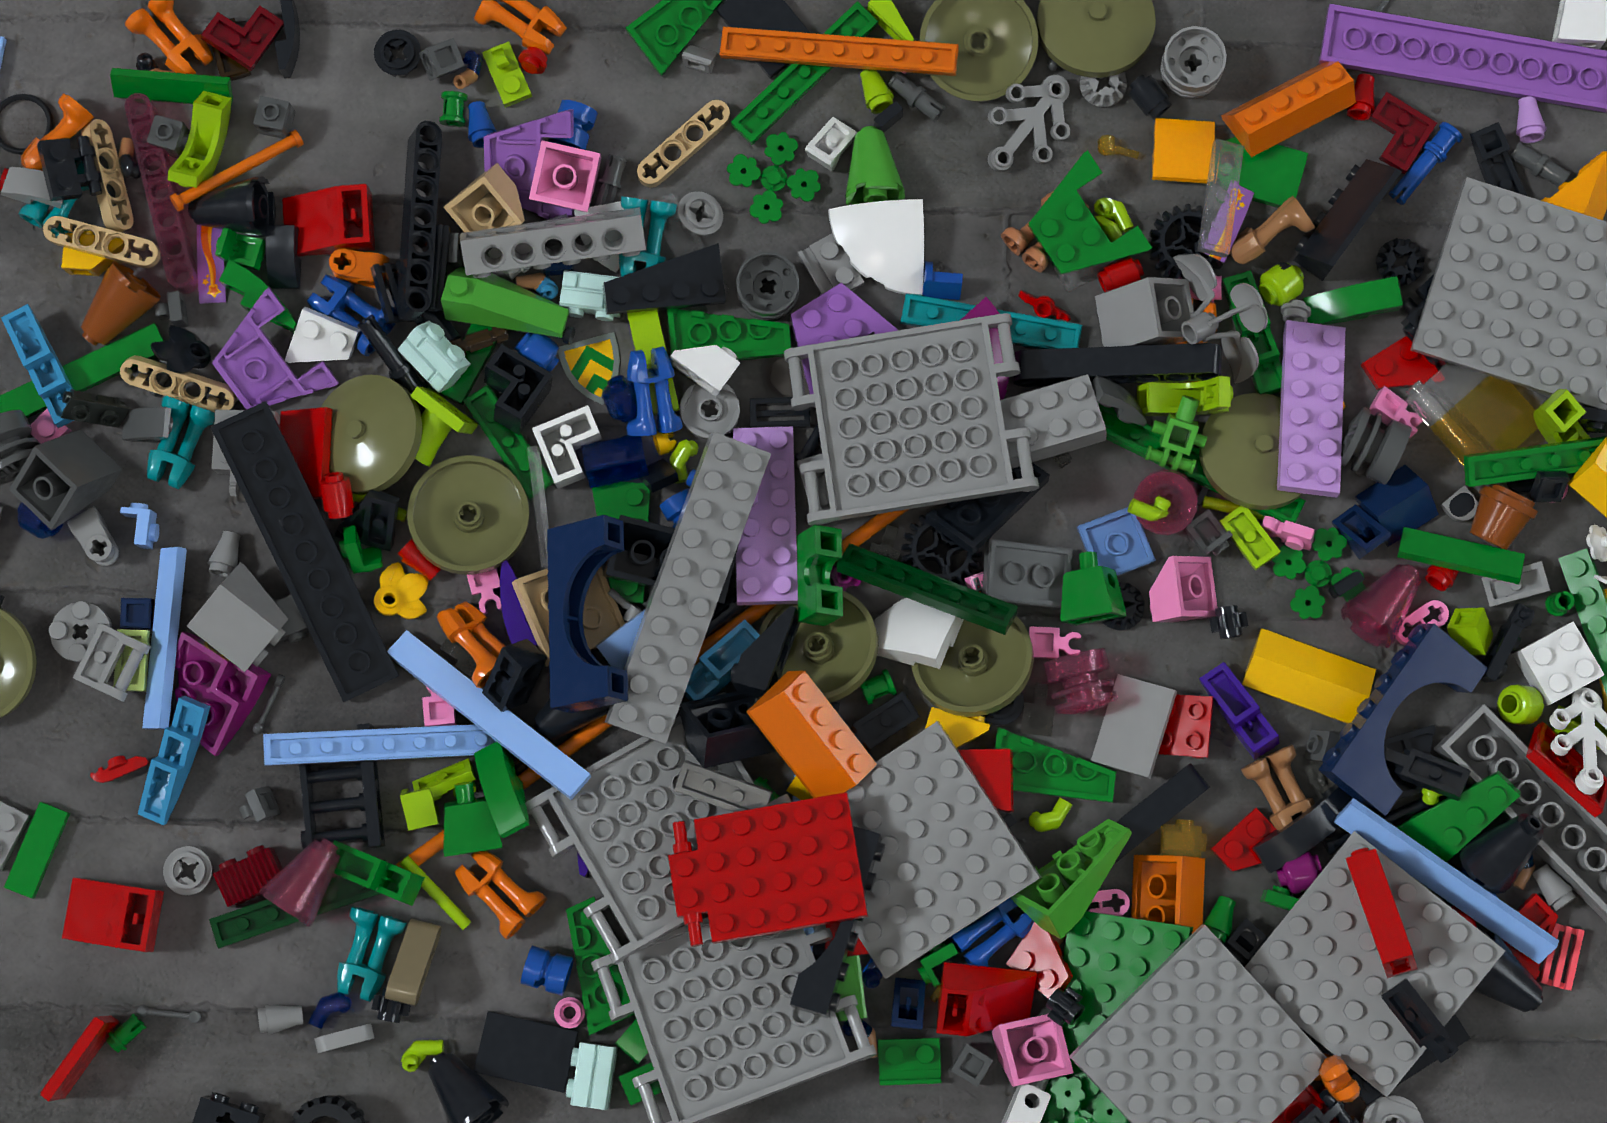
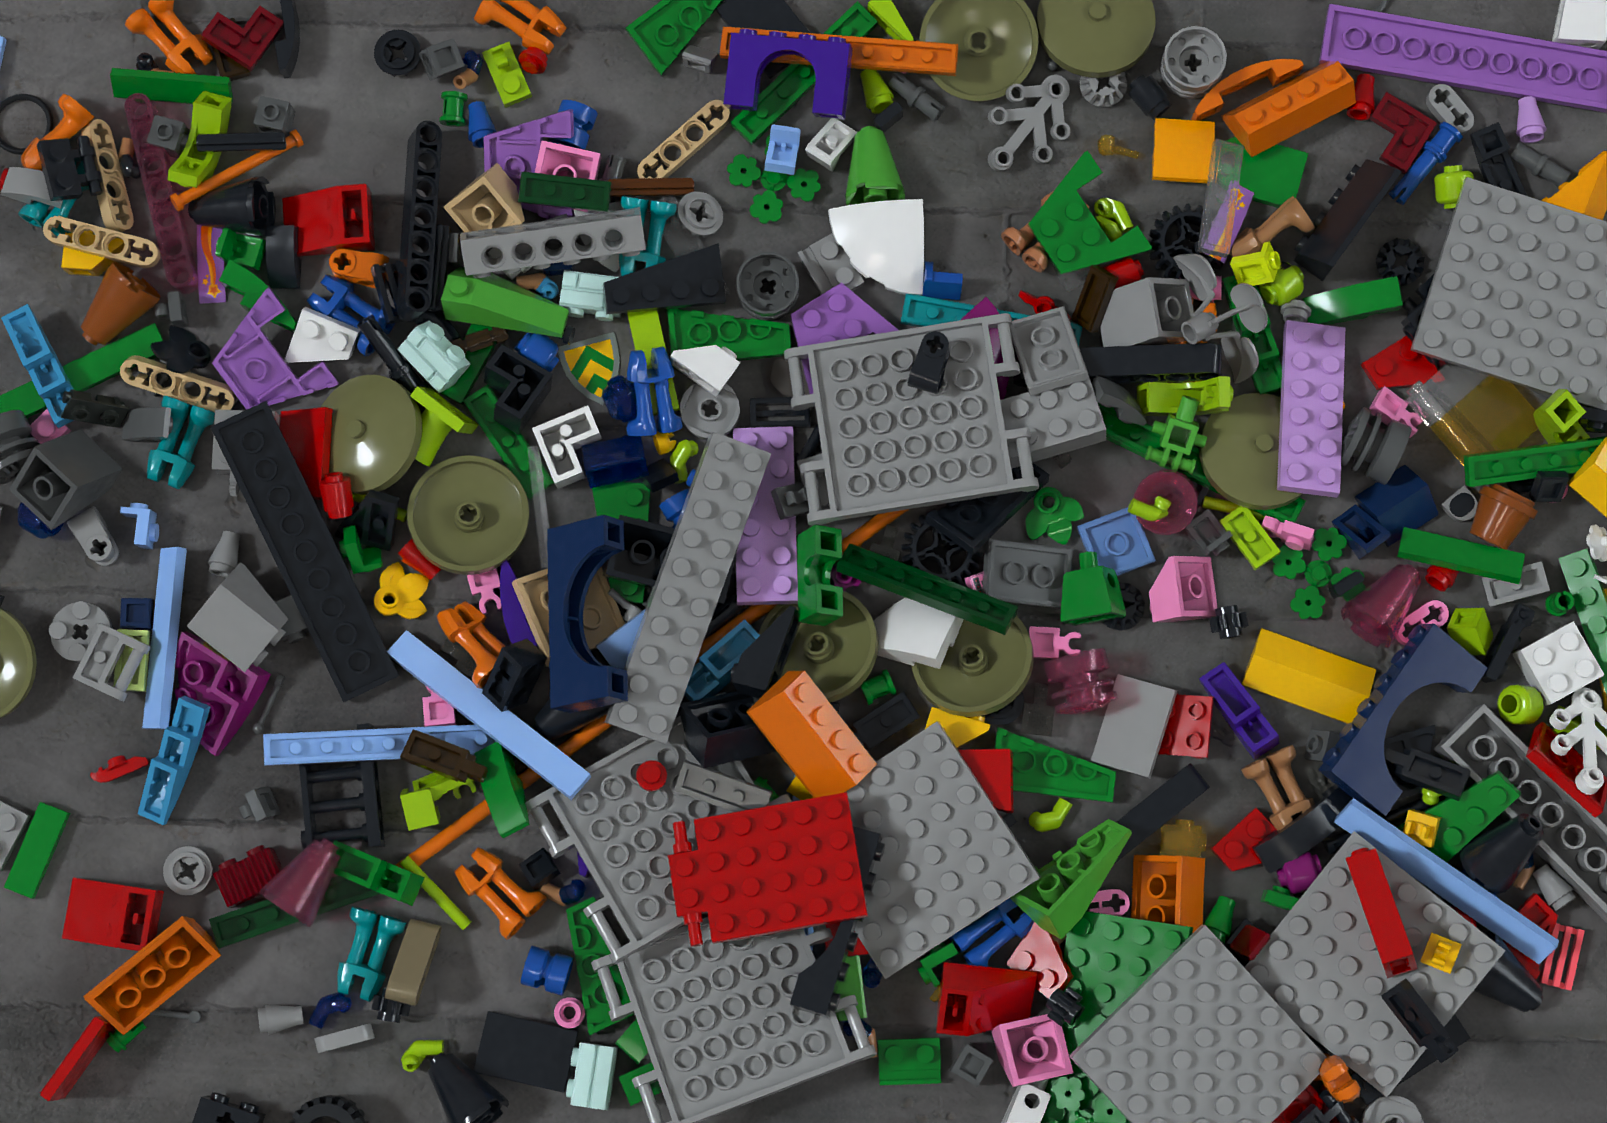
green torso [443,782,503,857] -> none
dark blue slope [890,977,926,1030] -> none
none -> orange slope [83,916,221,1035]
none -> black axle [196,132,286,152]
none -> dark brown hinge [400,730,488,783]
none -> dark green tile [518,171,612,212]
none -> black tile [518,847,561,891]
none -> clear blue arm [540,879,586,906]
none -> reddish brown axle [607,178,695,197]
none -> red plate [636,760,667,791]
none -> dark purple arch [723,29,853,120]
none -> light blue bracket [764,124,801,175]
none -> dark grey tile [771,482,809,520]
none -> black piece [908,331,950,394]
none -> light grey tile [1010,306,1089,396]
none -> green plate [1025,487,1084,545]
none -> dark brown tile [1071,265,1118,333]
none -> orange slope [1191,59,1304,121]
none -> dark red slope [1229,925,1271,962]
none -> neon yellow bracket [1230,241,1281,286]
none -> yellow tile [1403,809,1441,848]
none -> yellow tile [1420,932,1462,974]
none -> light grey beam [1426,84,1474,136]
none -> lime head [1434,165,1473,209]

